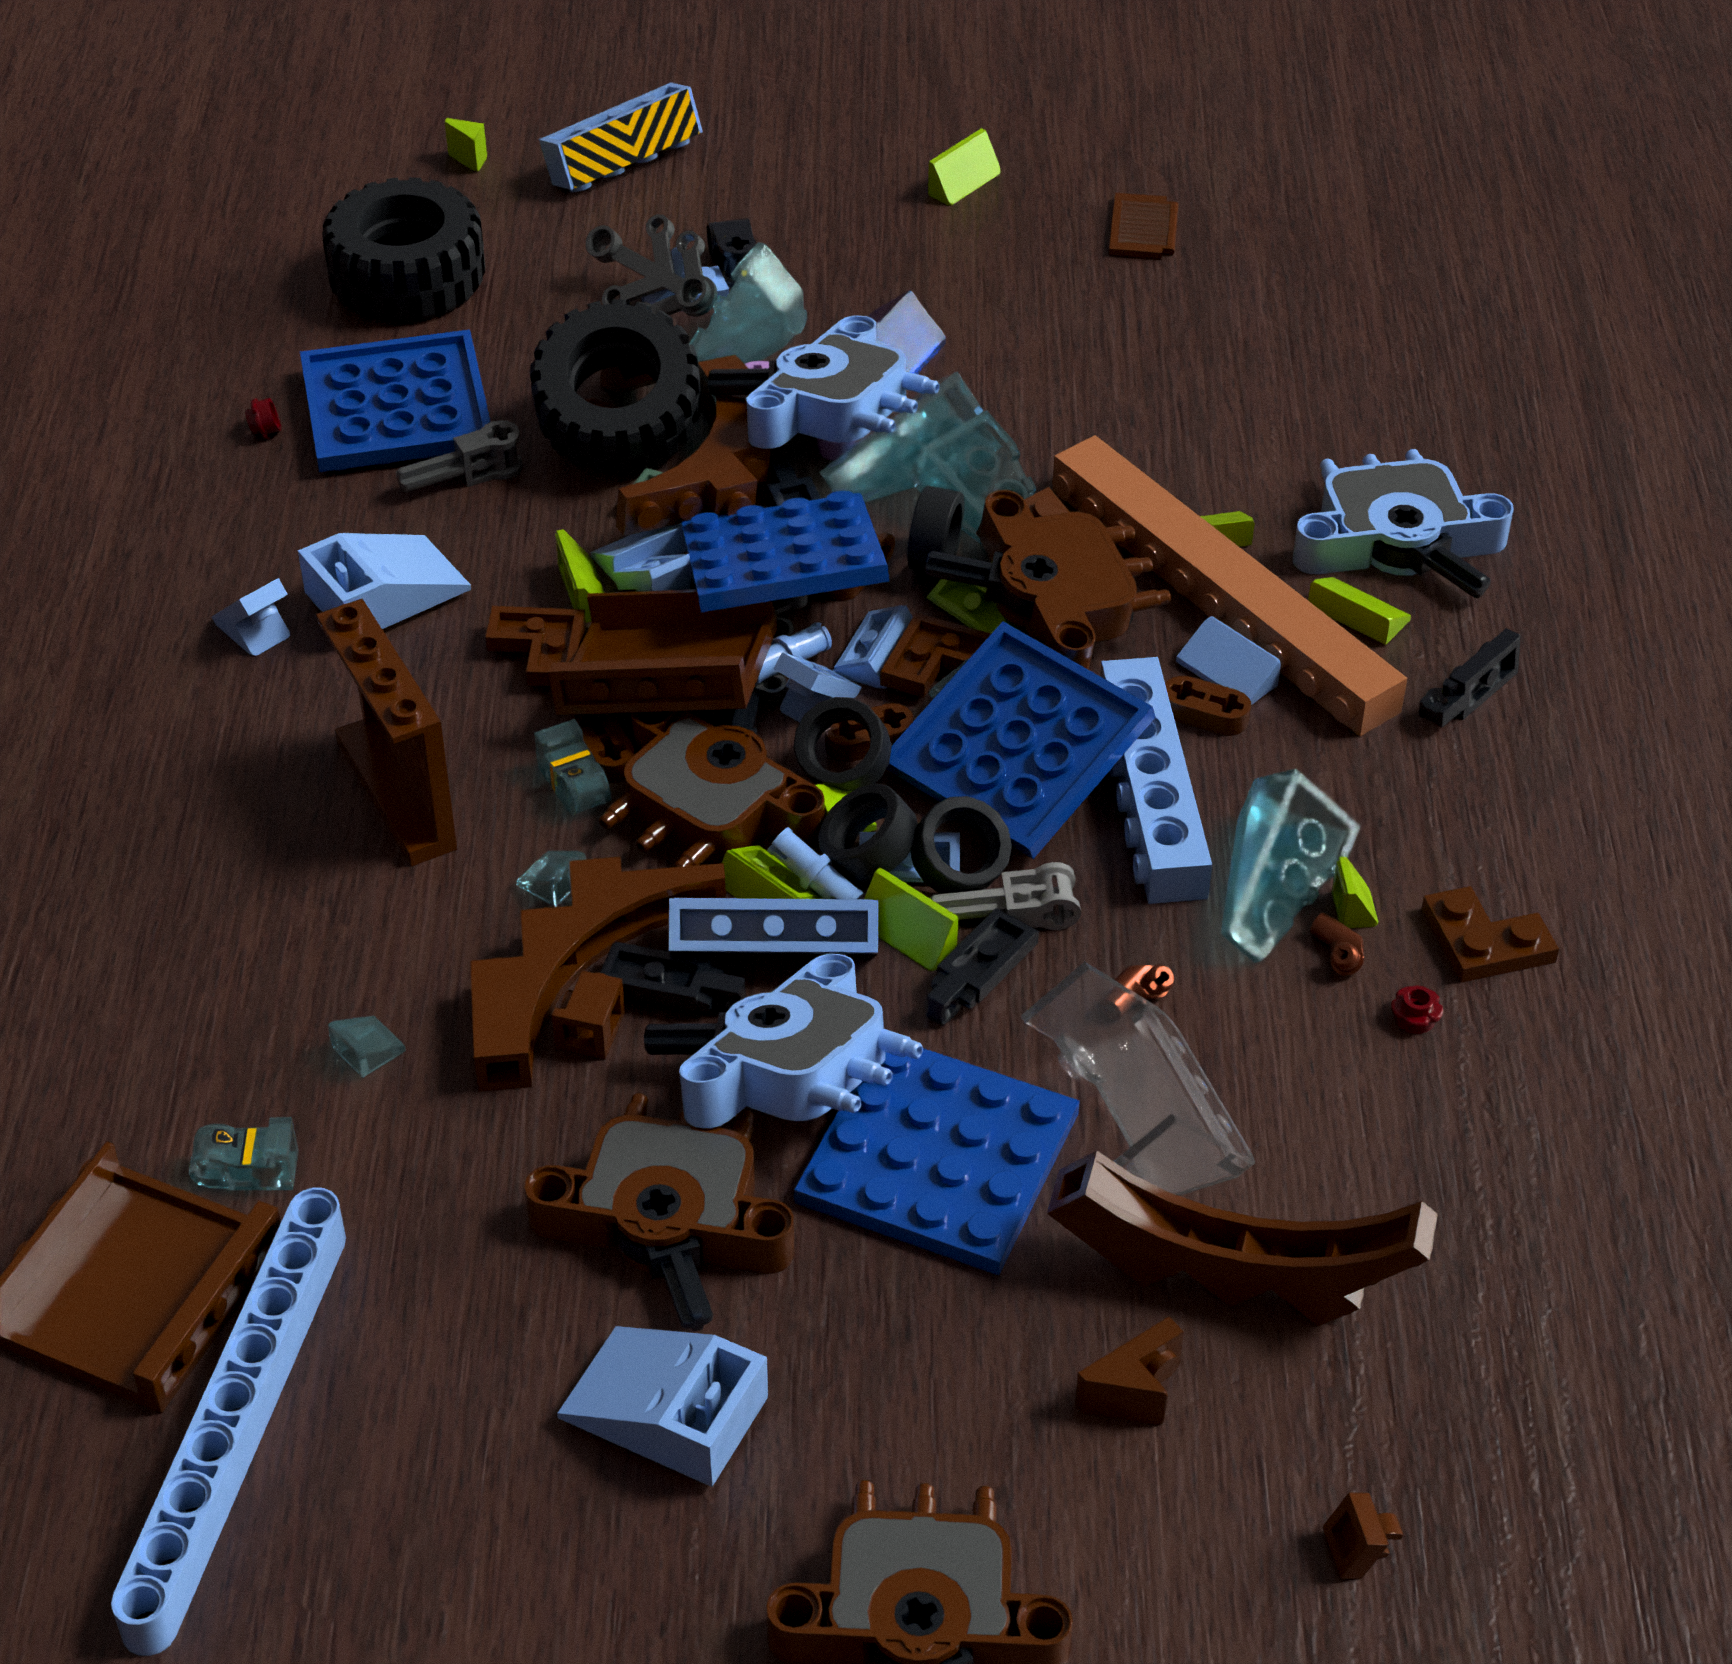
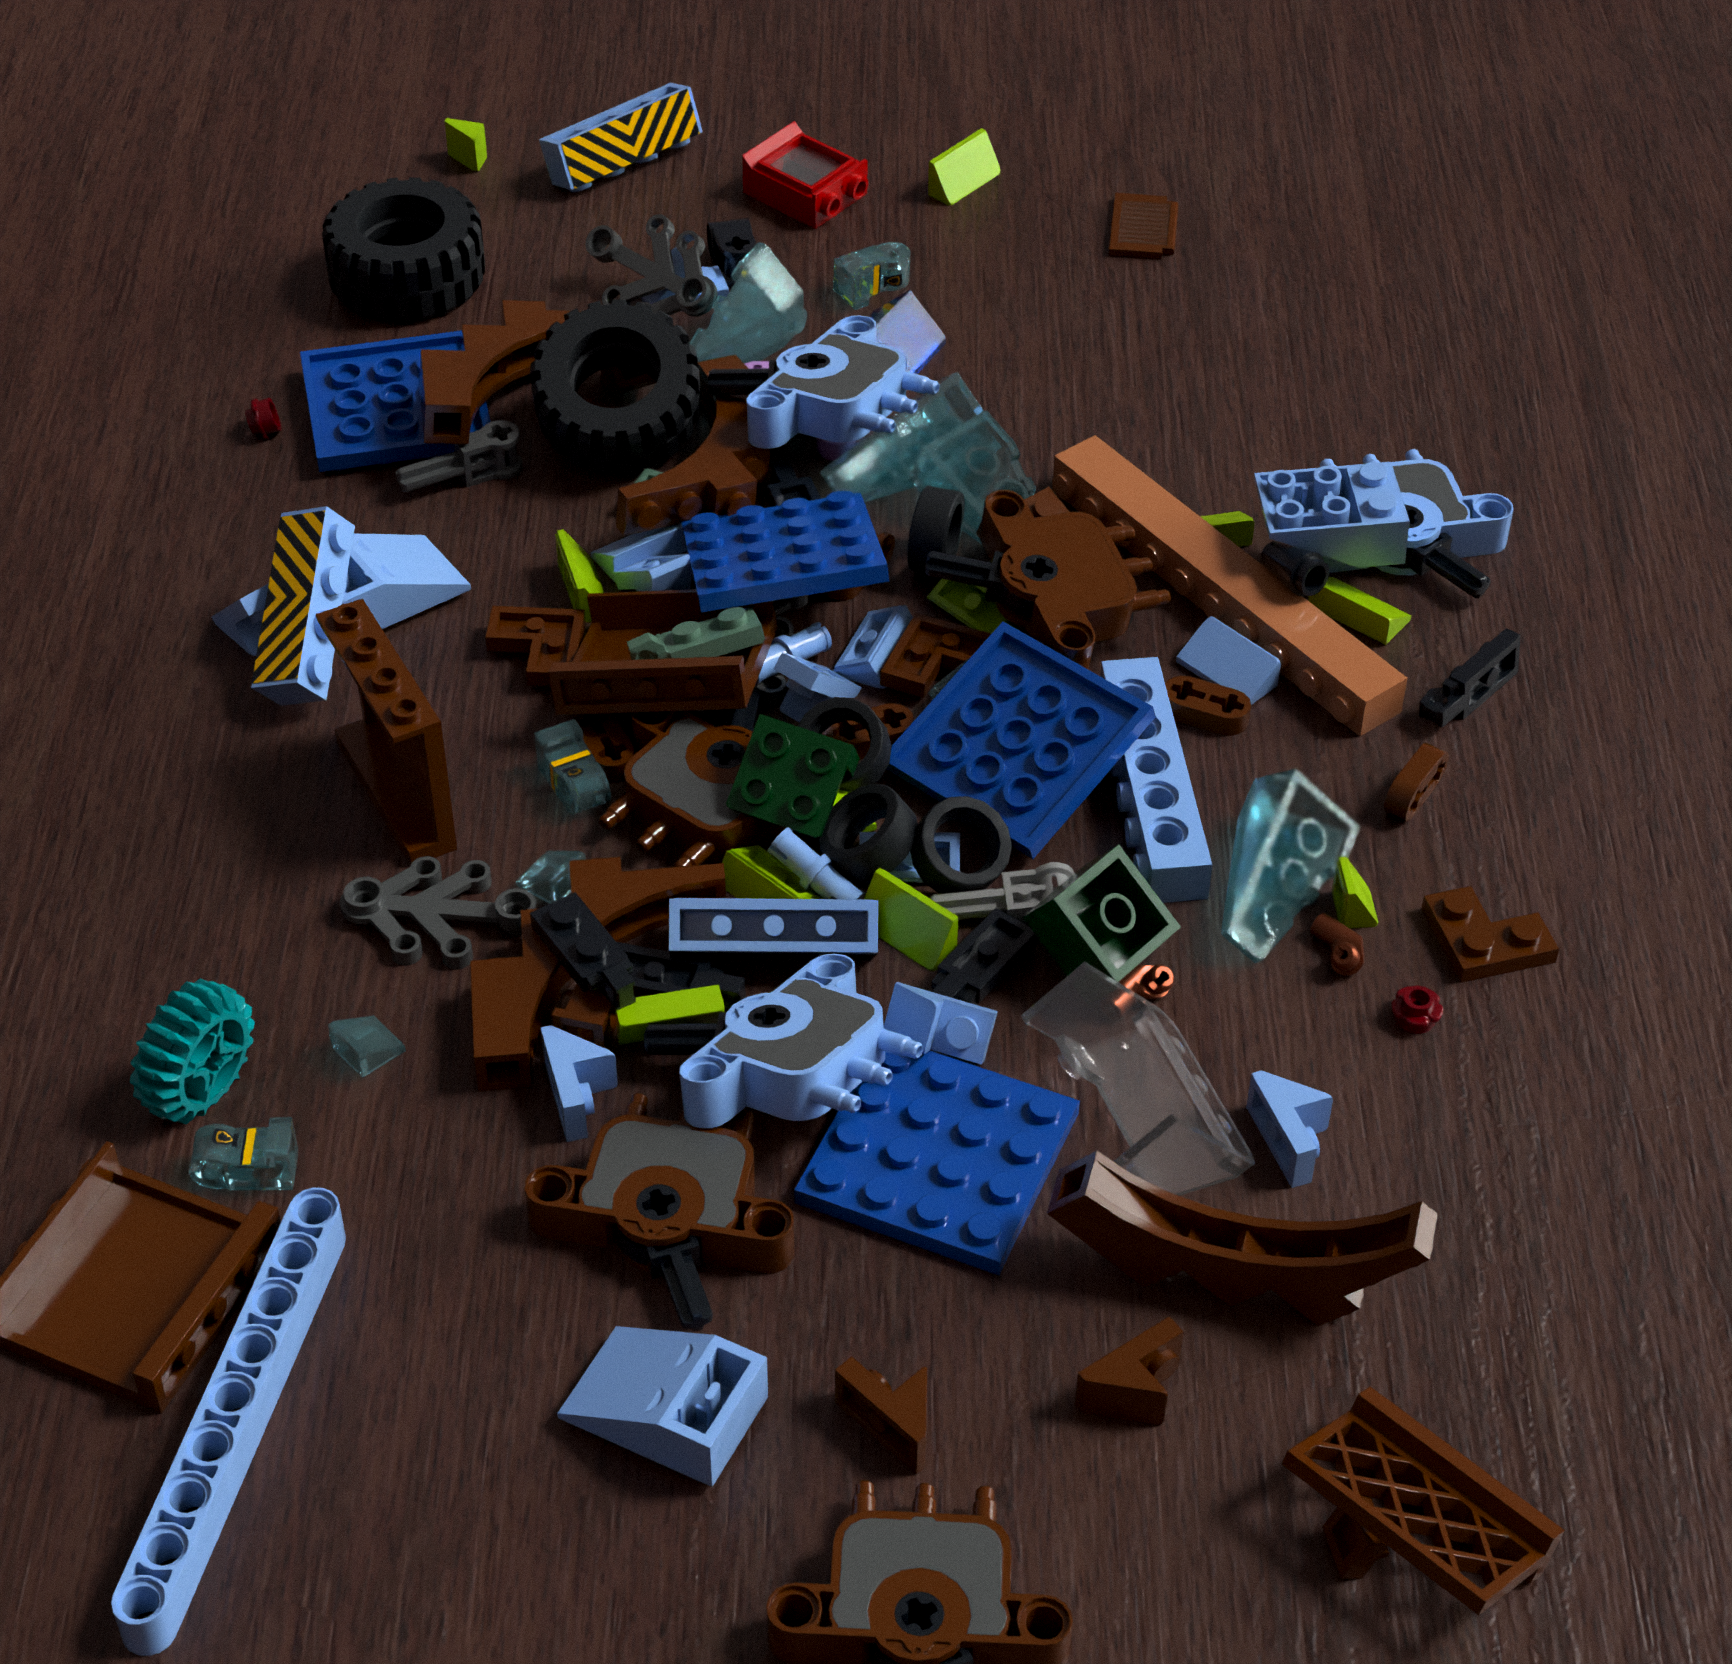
none -> teal gear [130,978,255,1124]
none -> brick [251,506,355,705]
none -> dark grey plant [340,856,536,970]
none -> reddish brown arch [419,300,581,444]
none -> black hinge [530,892,636,1010]
none -> light blue slope [540,1025,618,1142]
none -> lime slope [615,984,725,1045]
none -> sand green hinge [627,606,765,660]
none -> dark green bracket [726,714,860,839]
none -> red window [742,121,868,229]
none -> clear light blue leg [833,242,911,310]
none -> reddish brown slope [835,1356,927,1475]
none -> light blue slope [884,982,998,1064]
none -> dark green brick [1023,844,1181,1000]
none -> light blue slope [1246,1070,1333,1188]
none -> light blue slope [1254,462,1410,568]
none -> black cone [1260,541,1329,596]
none -> reddish brown fence [1282,1386,1565,1616]
none -> reddish brown beam [1384,743,1449,821]

